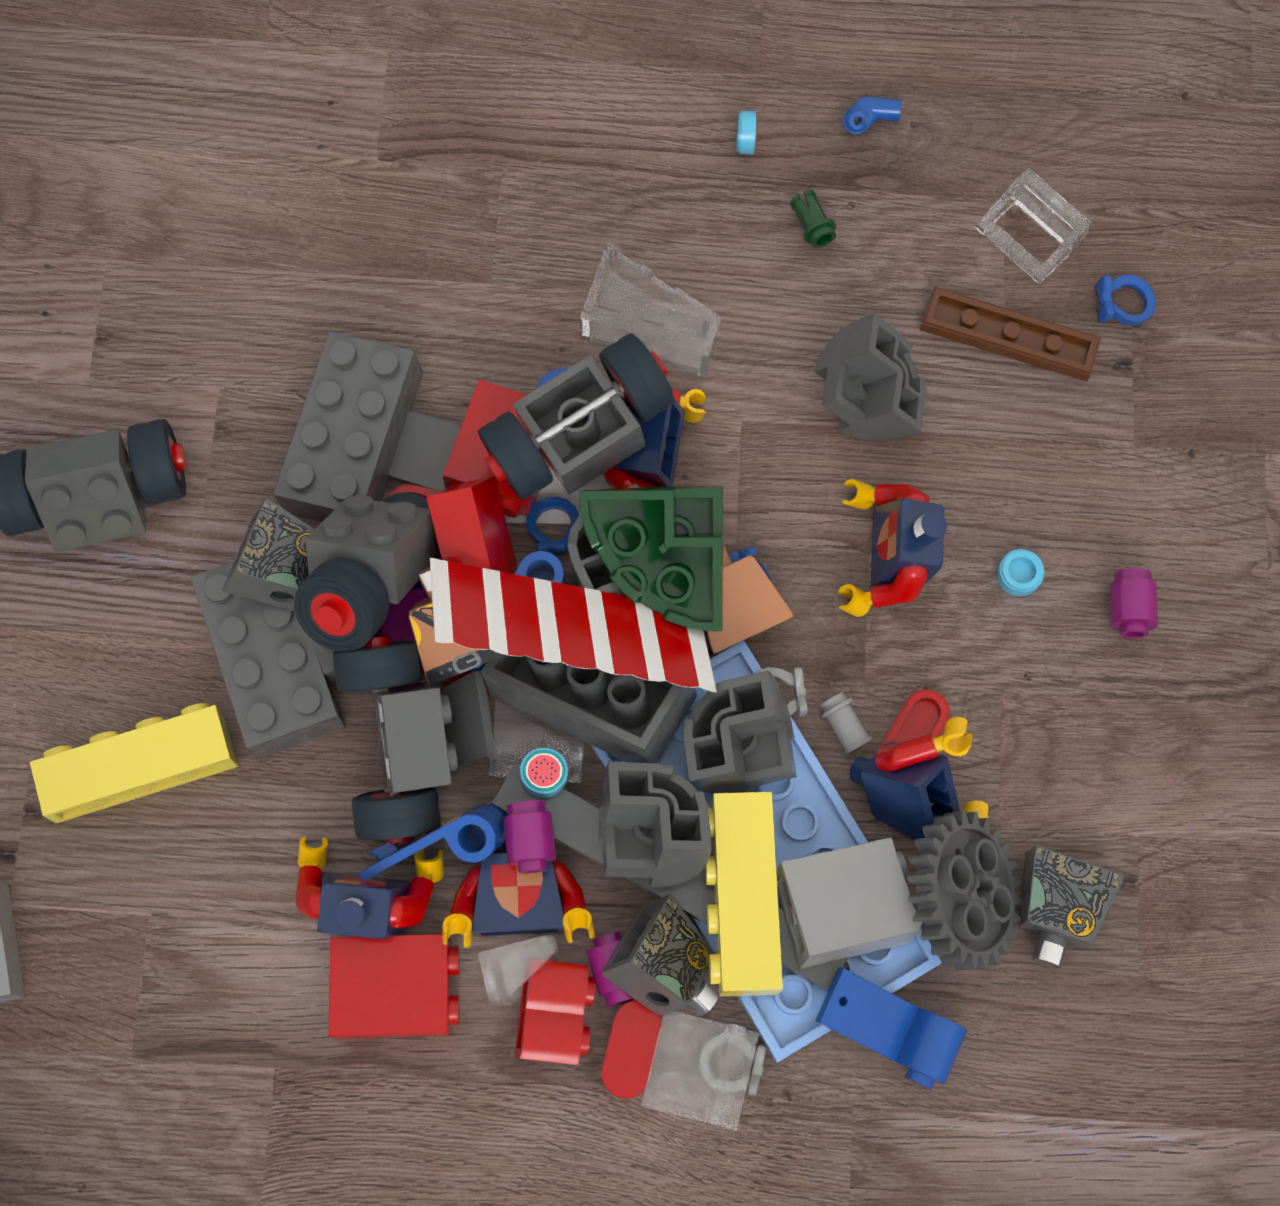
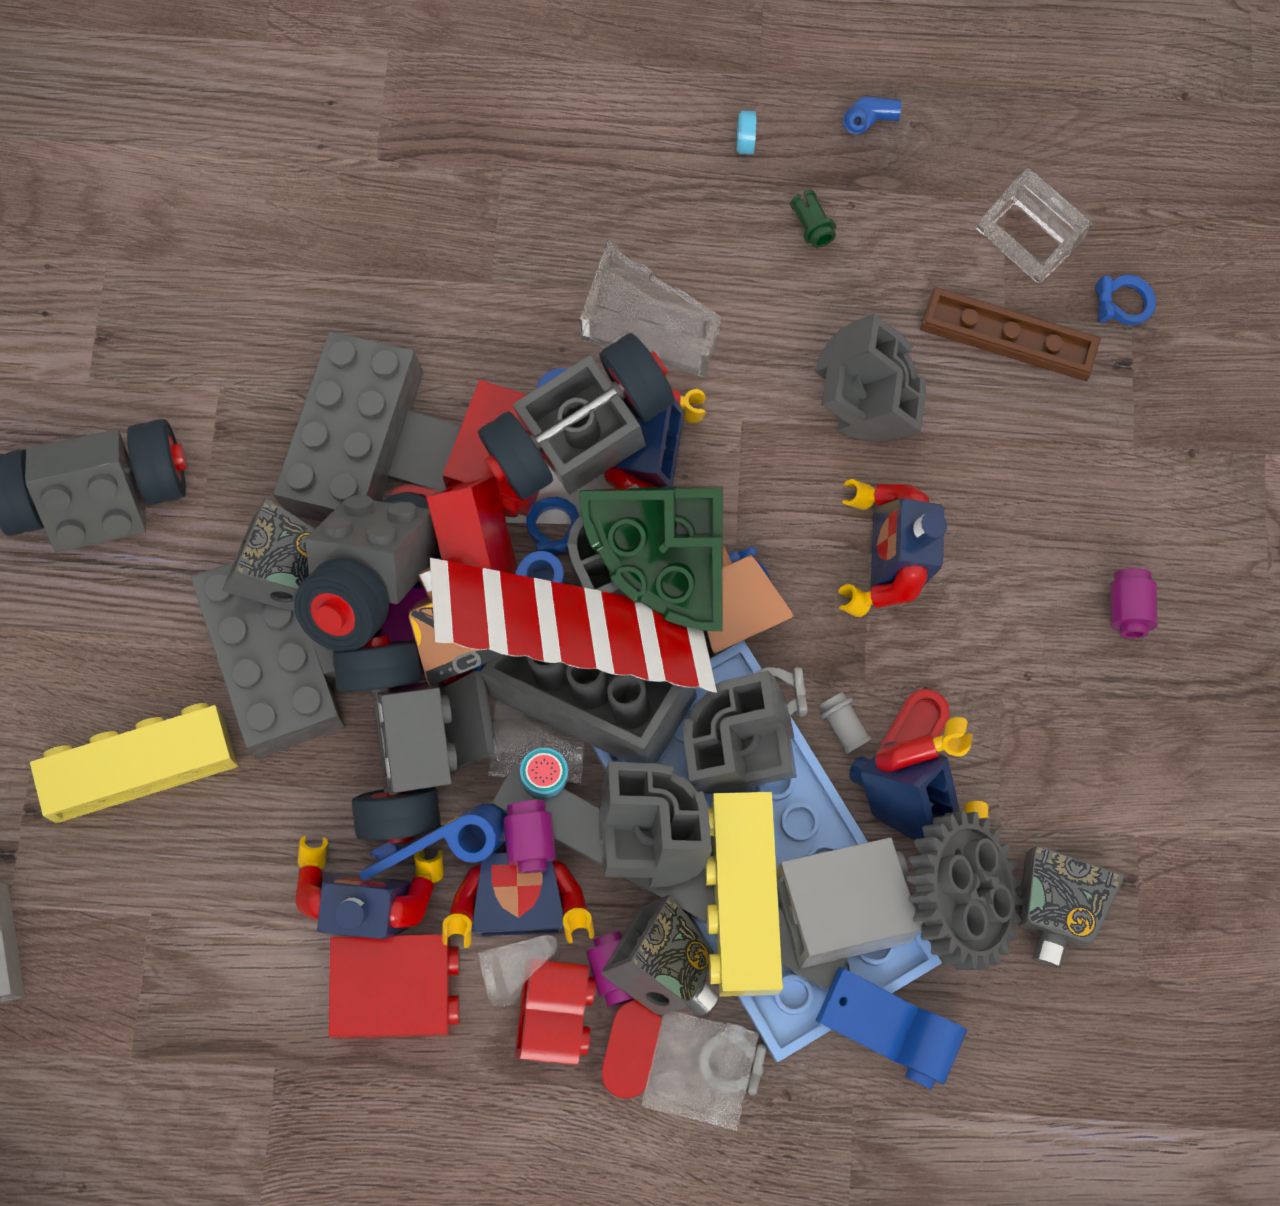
medium azure tile [996,549,1045,597] -> none

